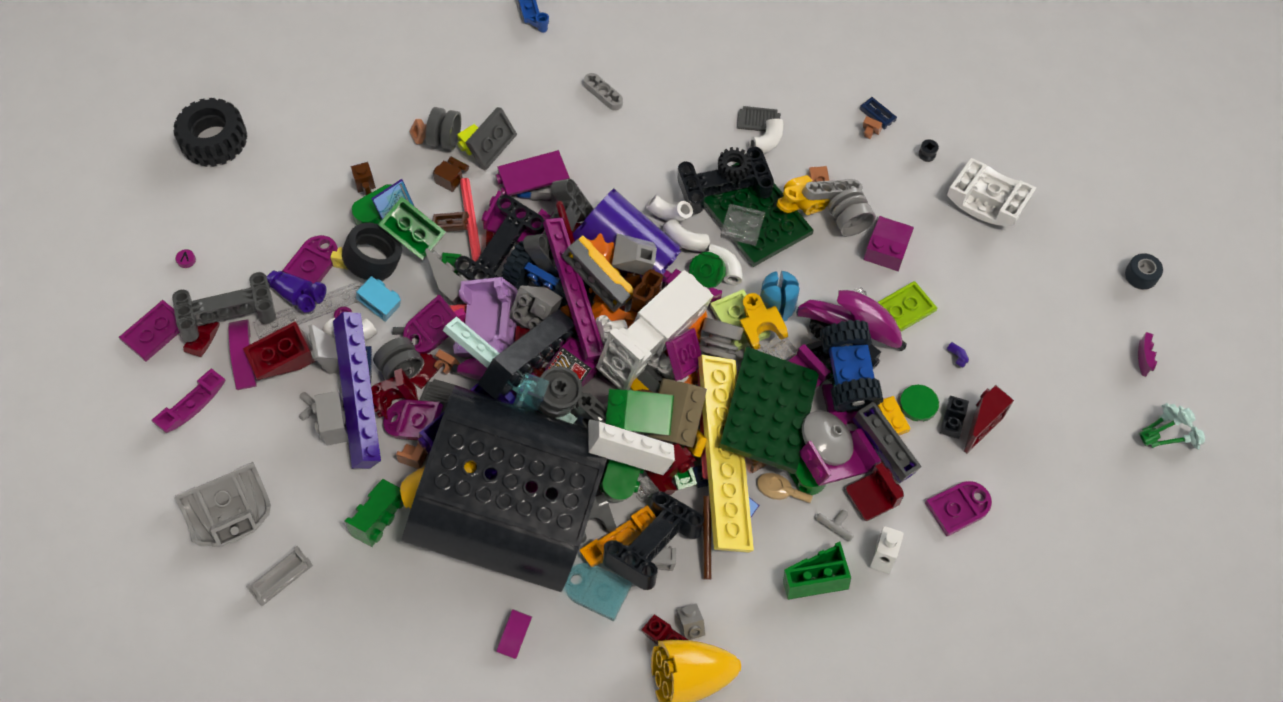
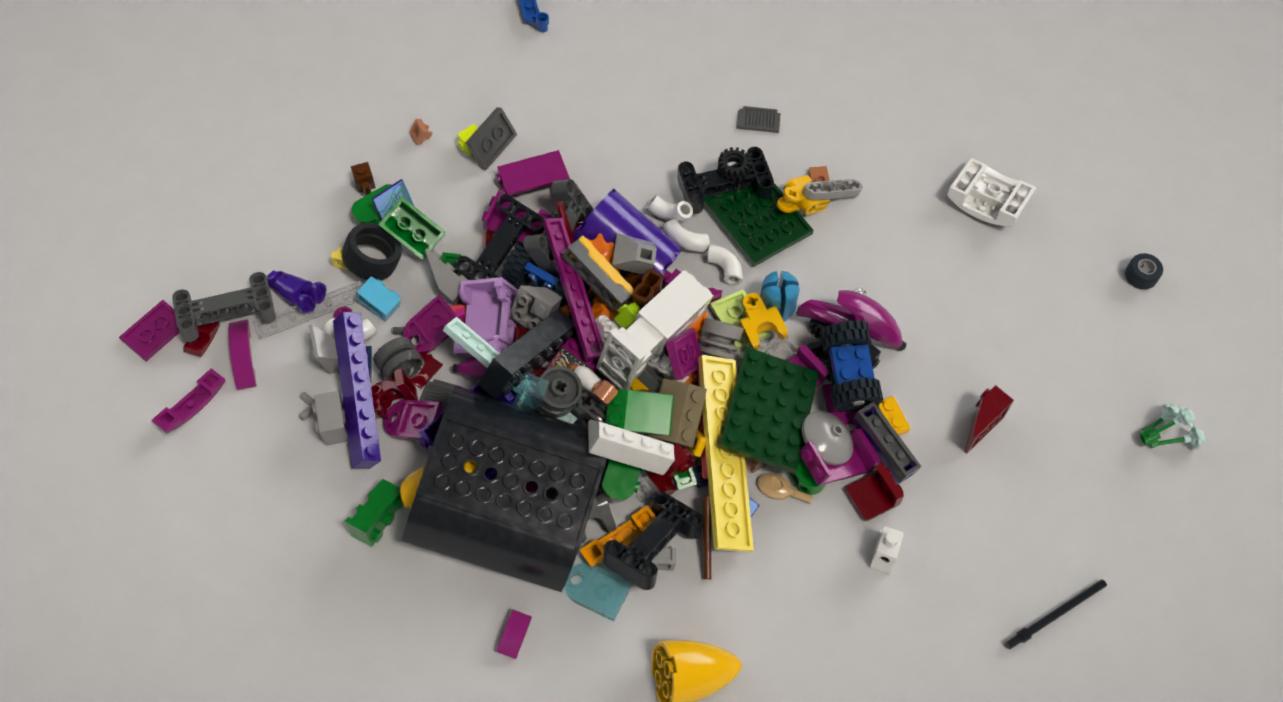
black tyre [173,98,247,167] -> none
light grey piece [174,462,271,547] -> none
magenta tile [175,249,196,268] -> none
dark red slope [243,321,316,380] -> none
light grey container [246,546,313,606] -> none
magenta tile [282,235,338,284] -> none
nougat panel [396,442,428,469] -> none
dark grey wheel [426,107,462,150] -> none
reddish brown tile [432,212,469,232] -> none
reddish brown brick [433,156,469,192] -> none
nougat tile [434,349,460,374] -> none
coral axle [460,178,481,262] -> none
light grey piece [517,191,551,200] -> none
light grey beam [584,73,623,110] -> none
dark red slope [641,614,688,645] -> none
light grey bracket [677,603,705,640] -> none
green tile [689,252,726,288] -> none
clear plate [720,204,765,246] -> none
white cylinder [749,119,784,153] -> none
green wedge [783,541,851,600] -> none
light grey piece [816,510,854,541] -> none
light grey wheel [828,188,876,236] -> none
dark blue tile [860,97,897,130] -> none
nougat tile [863,116,882,139] -> none
magenta slope [864,216,914,272] -> none
lime tile [878,281,938,332] -> none
green tile [900,384,939,422] -> none
black wheel [919,139,939,162] -> none
magenta tile [925,481,992,537] -> none
black slope [940,395,969,439] -> none
dark purple arm [947,342,969,368] -> none
magenta slope [1138,332,1157,377] -> none
none -> piece [568,362,618,404]
none -> lime plate [614,302,641,330]
none -> black bar [1005,579,1107,650]

